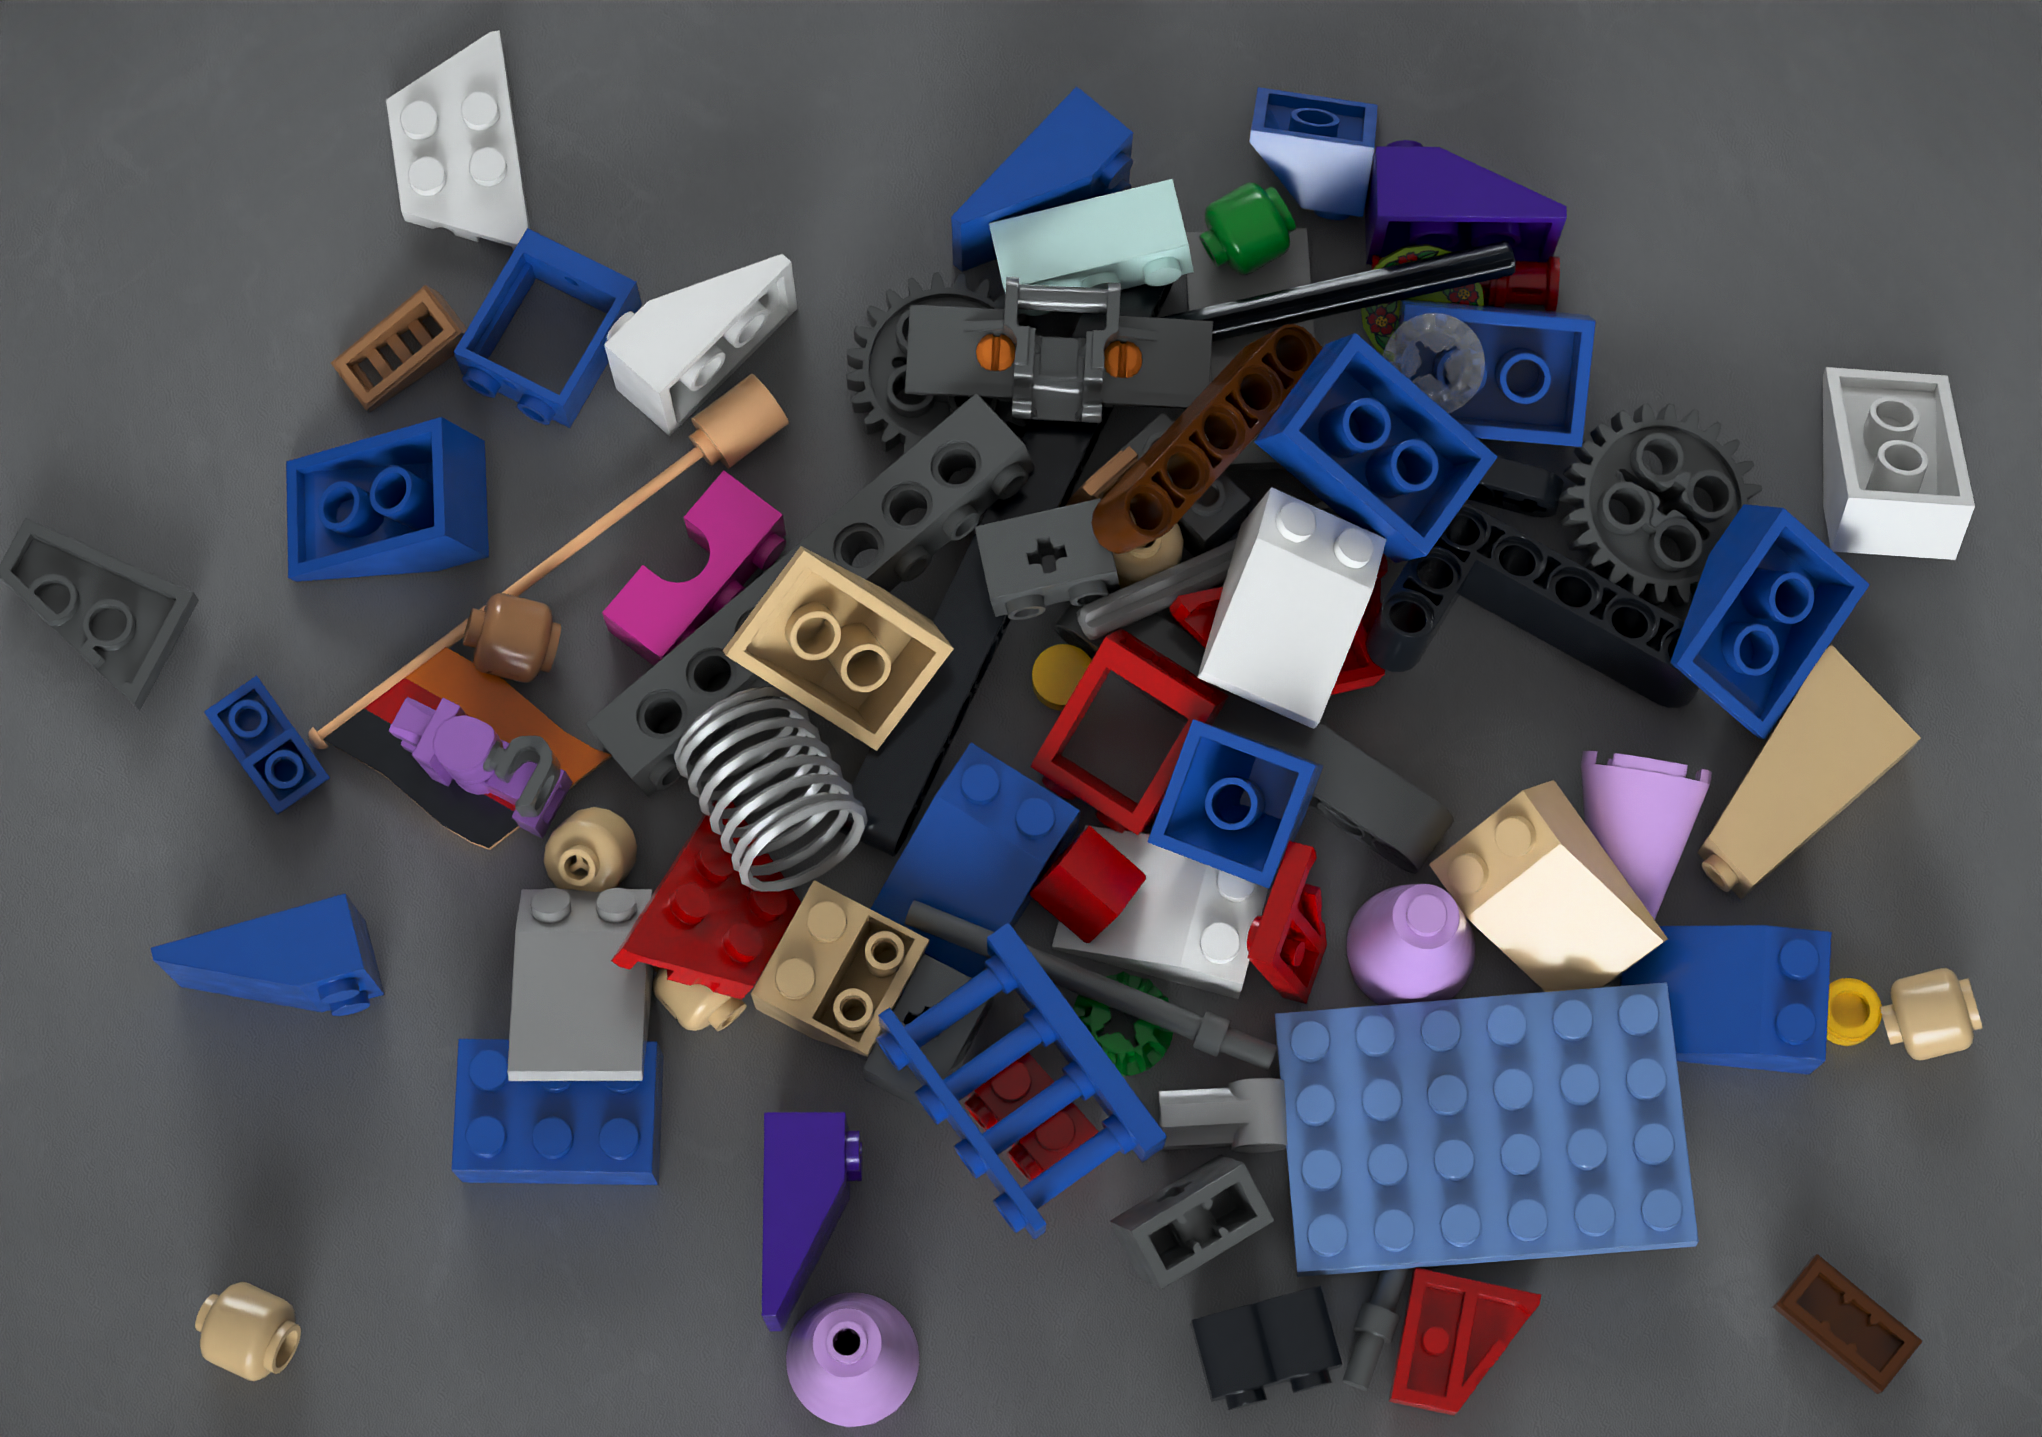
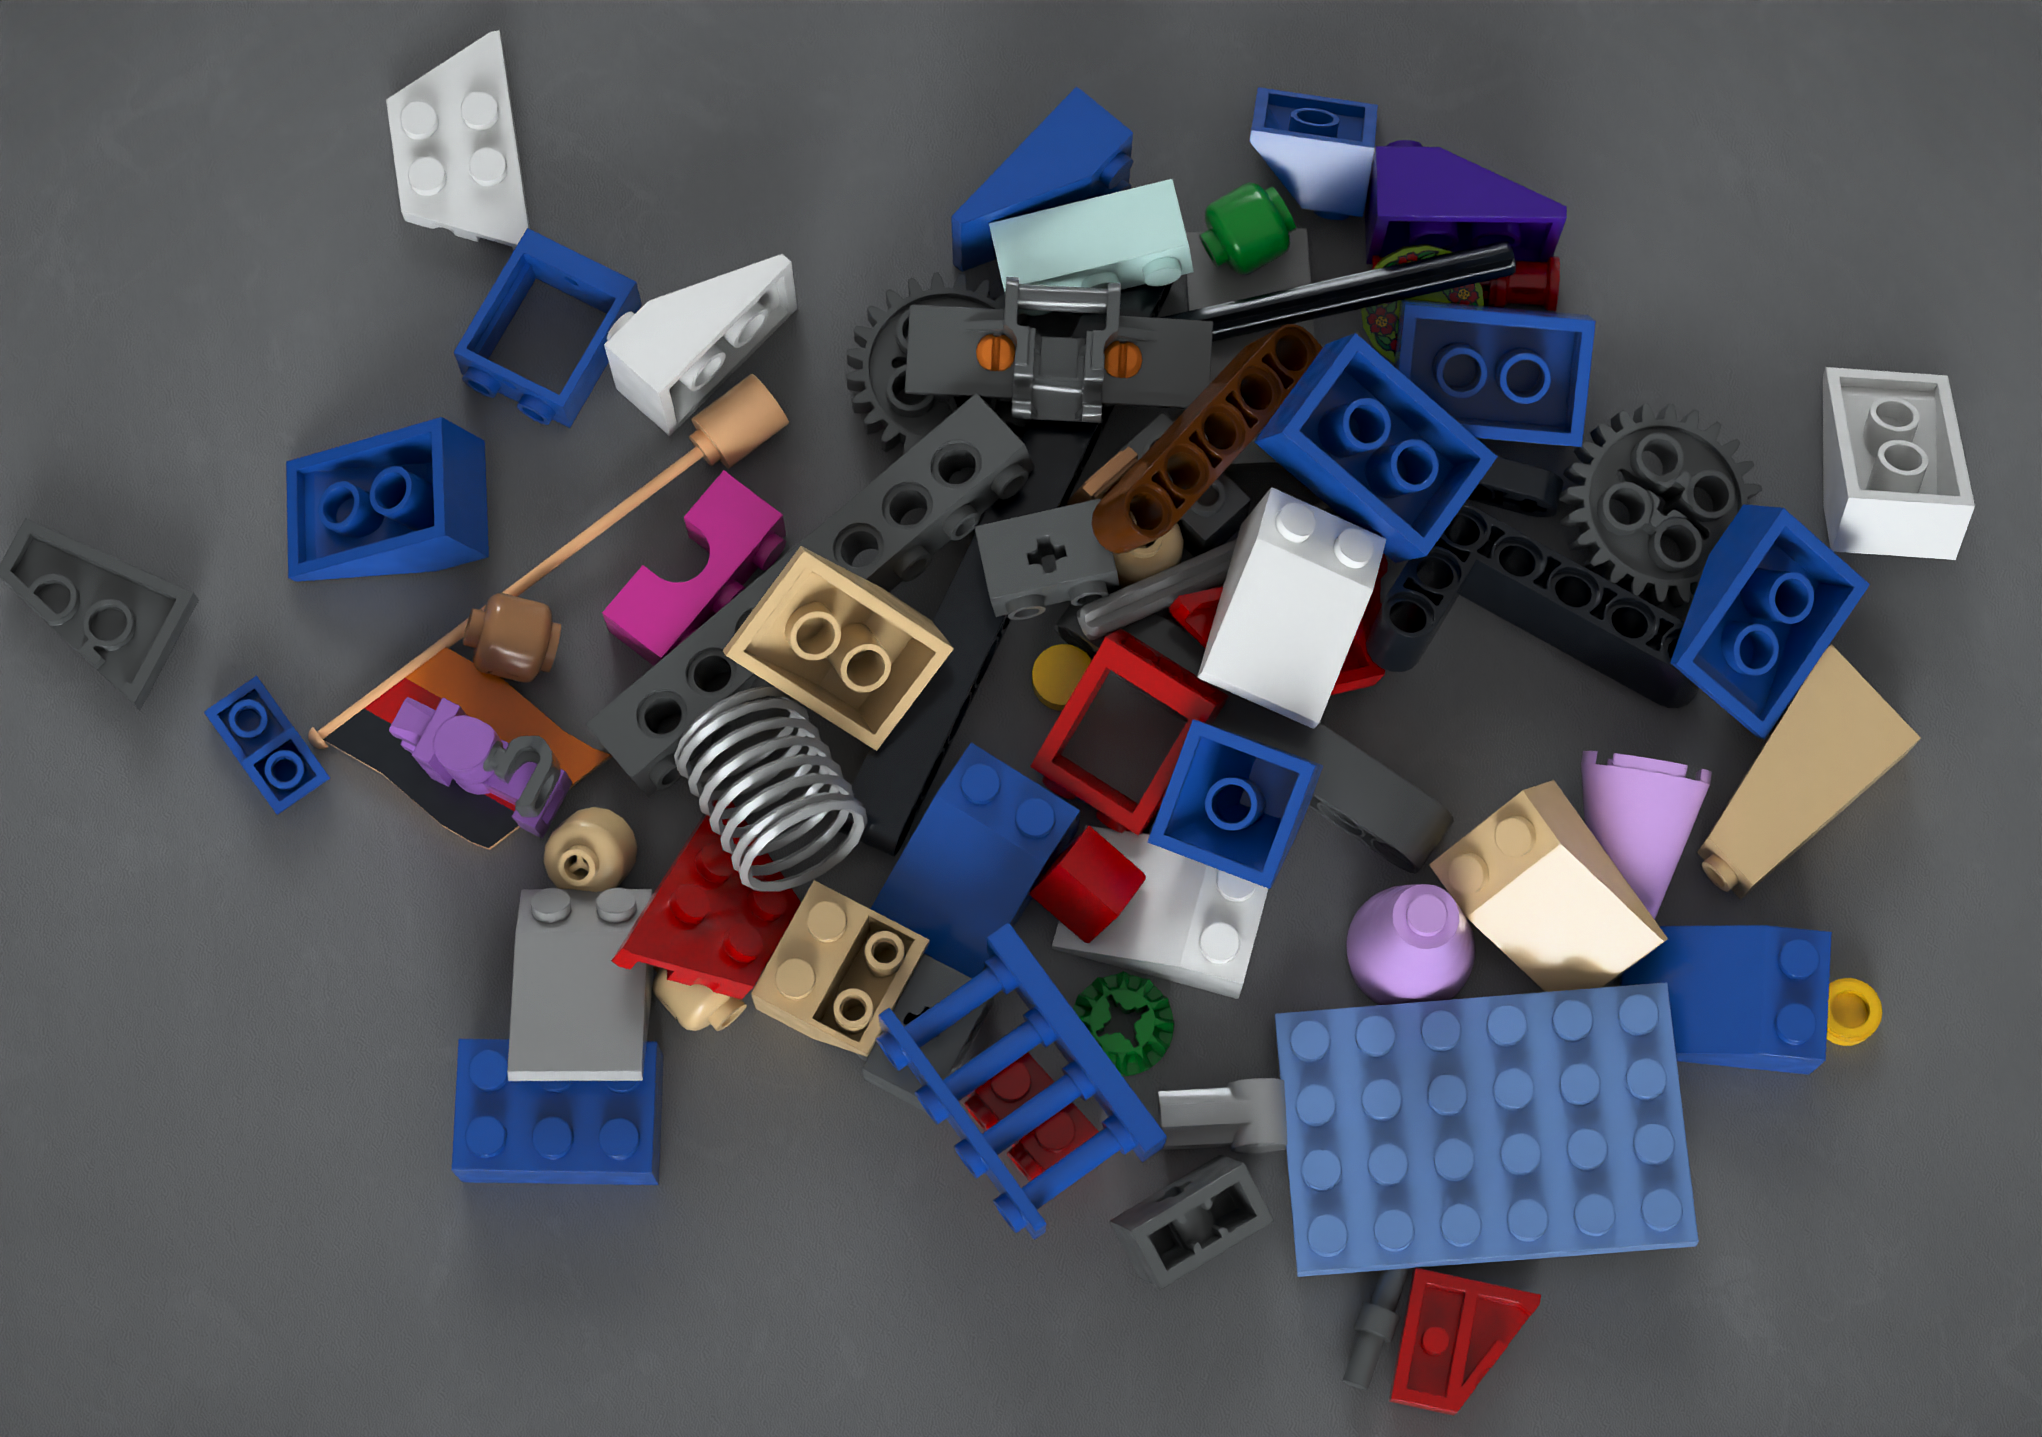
blue slope [151,894,385,1016] -> none
tan head [195,1282,301,1381] -> none
medium nougat slope [331,285,467,412] -> none
dark purple slope [762,1112,863,1331] -> none
lavender cone [786,1293,919,1428] -> none
dark grey bar [905,900,1278,1071] -> none
black brick [1190,1286,1342,1410] -> none
red wing [1247,841,1327,1004] -> none
clear gear [1383,312,1485,413] -> none
reddish brown plate [1772,1254,1922,1394] -> none
tan head [1880,968,1983,1060] -> none

